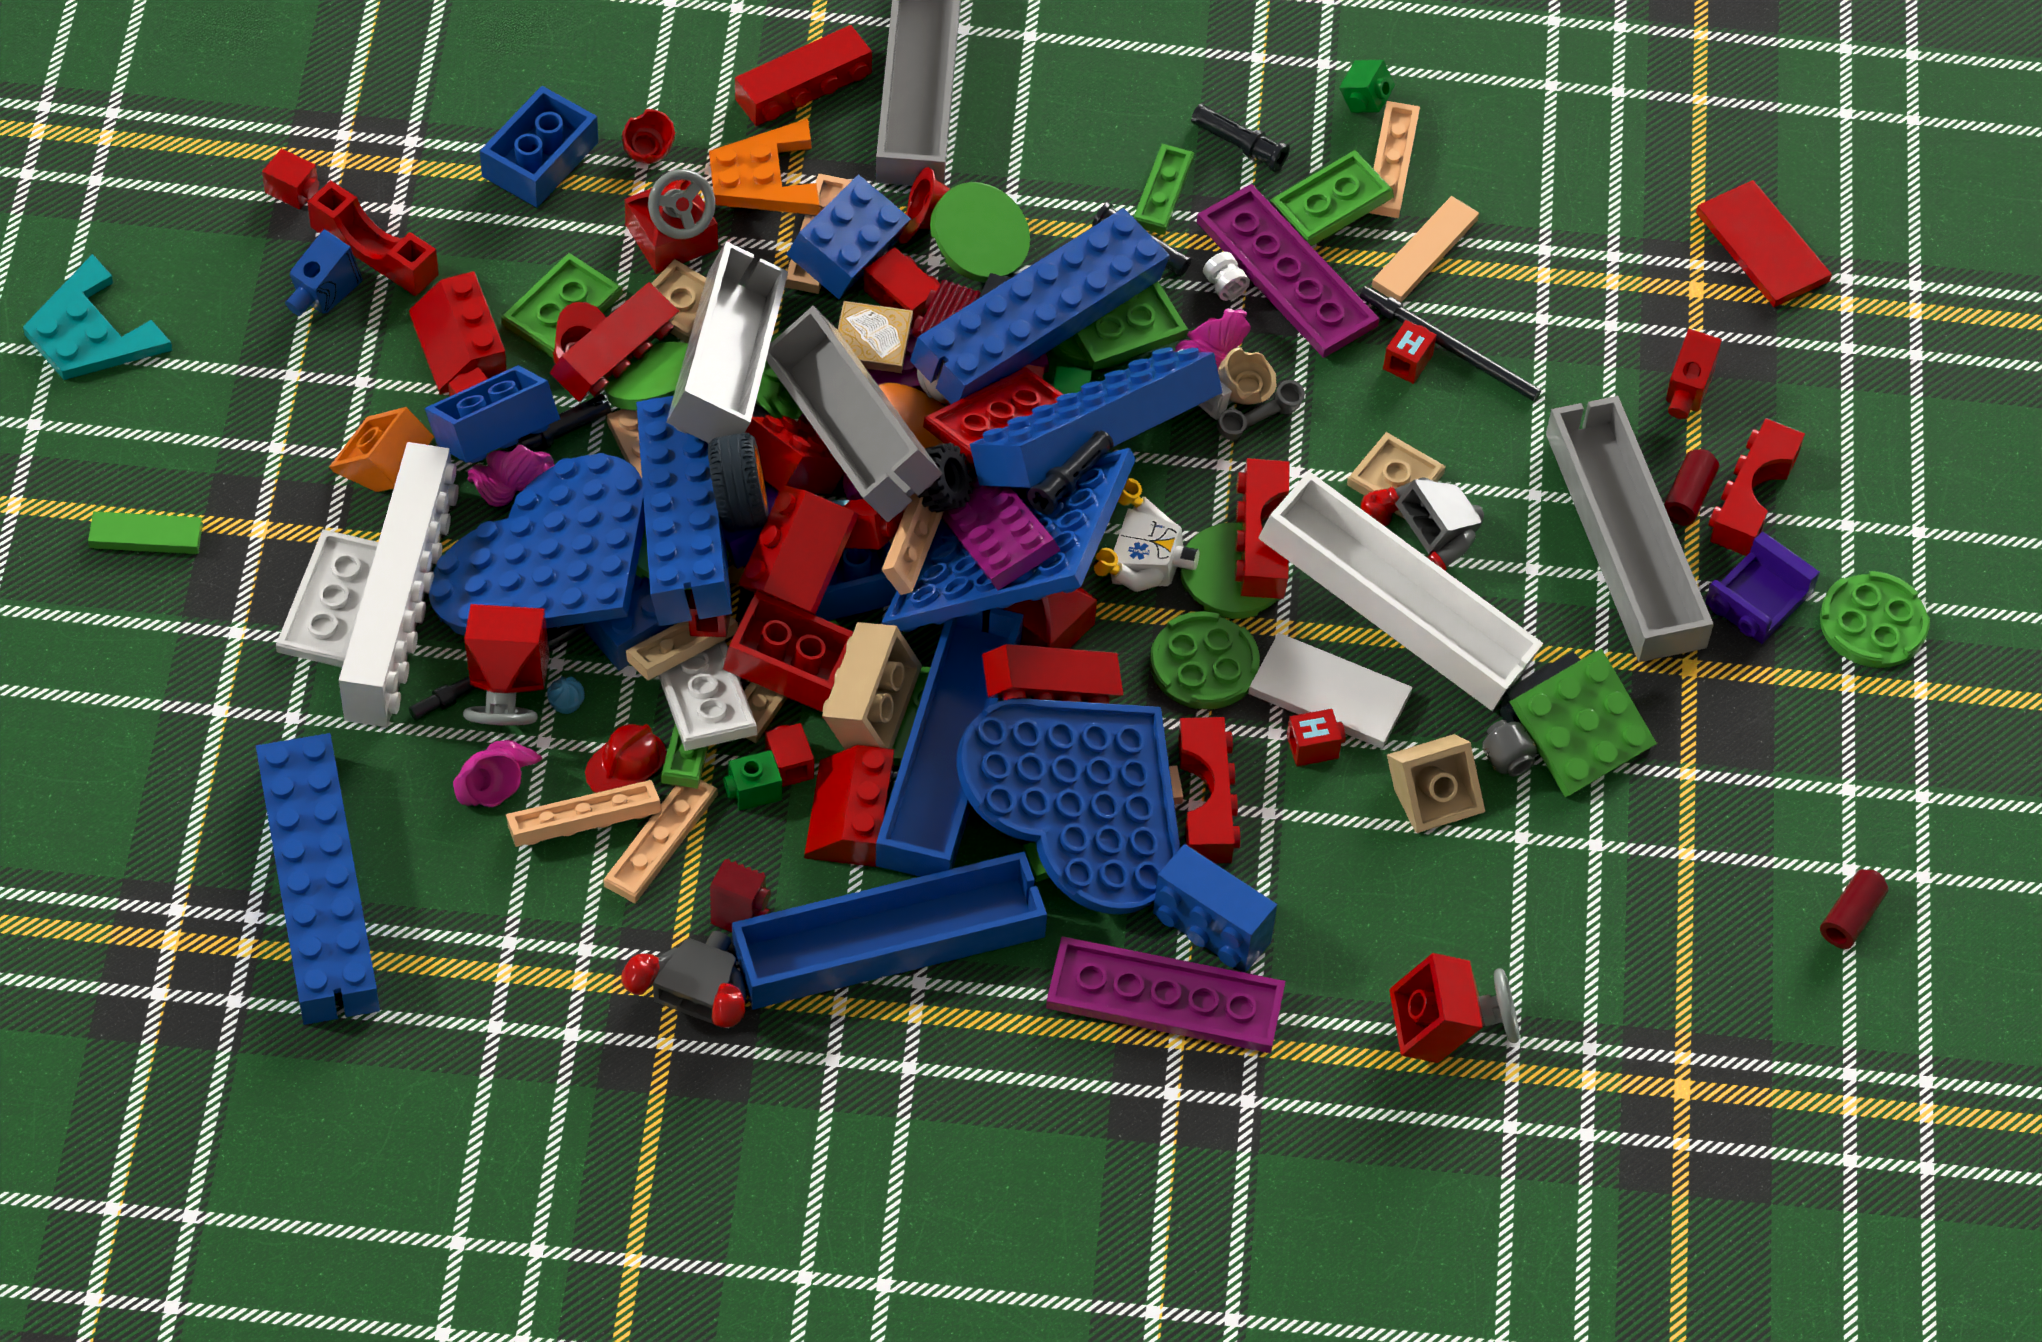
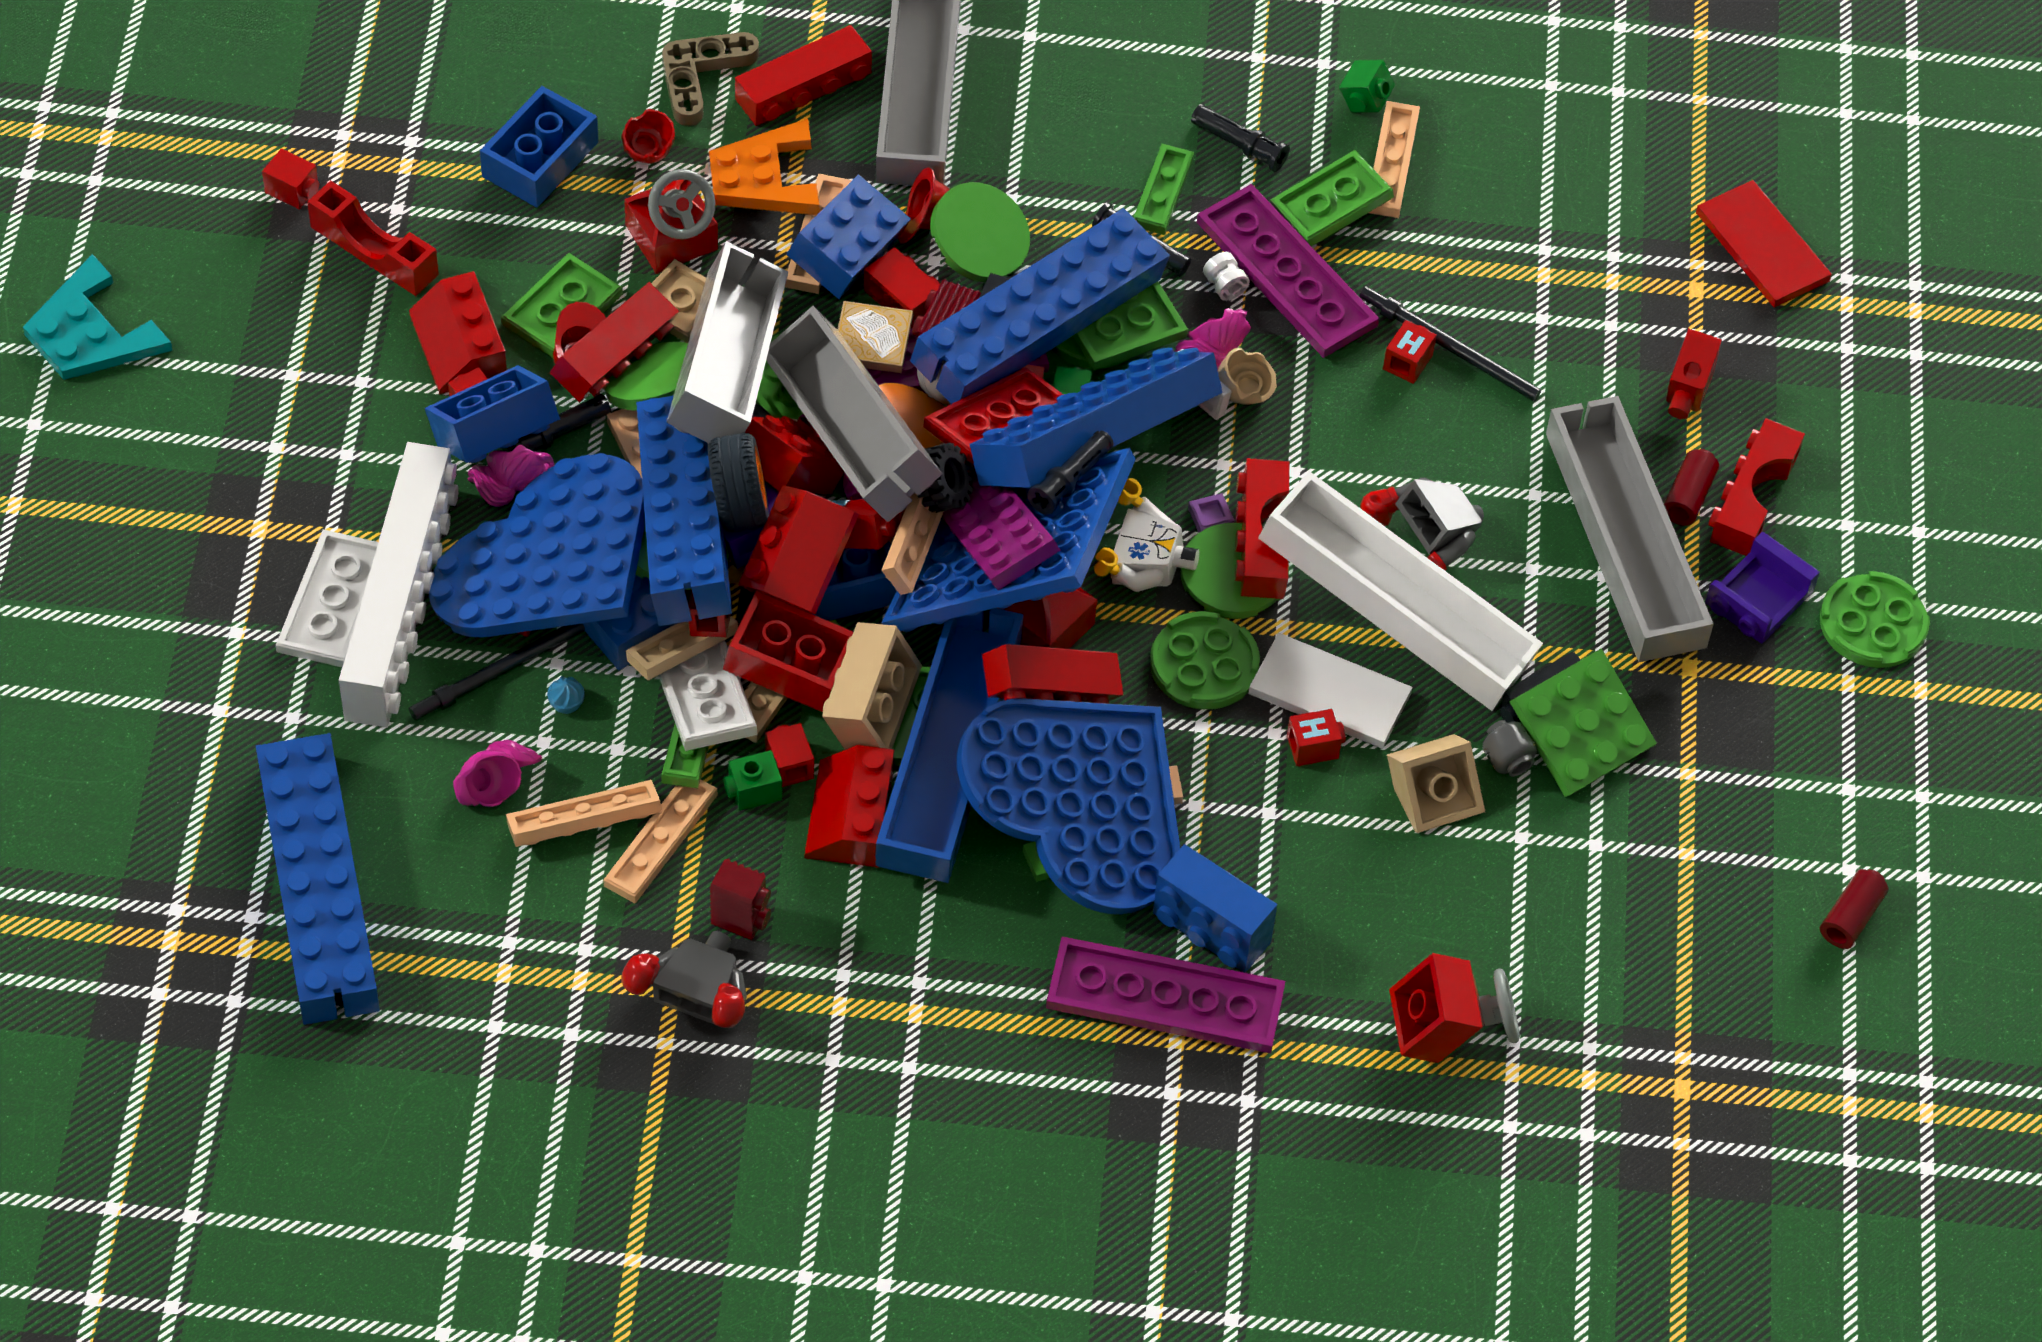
bright green tile [88,511,203,554] -> none
blue torso [285,229,363,316] -> none
orange slope [329,407,434,492] -> none
red piece [463,604,550,725] -> none
red piece [585,724,667,793] -> none
blue piece [732,851,1047,1010] -> none
red arch [1178,717,1240,863] -> none
dark grey bar [1217,380,1305,441] -> none
tan tile [1347,432,1446,520] -> none
light nougat tile [1372,196,1479,302] -> none
none -> dark tan beam [662,32,759,126]
none -> medium lavender tile [1188,493,1235,533]

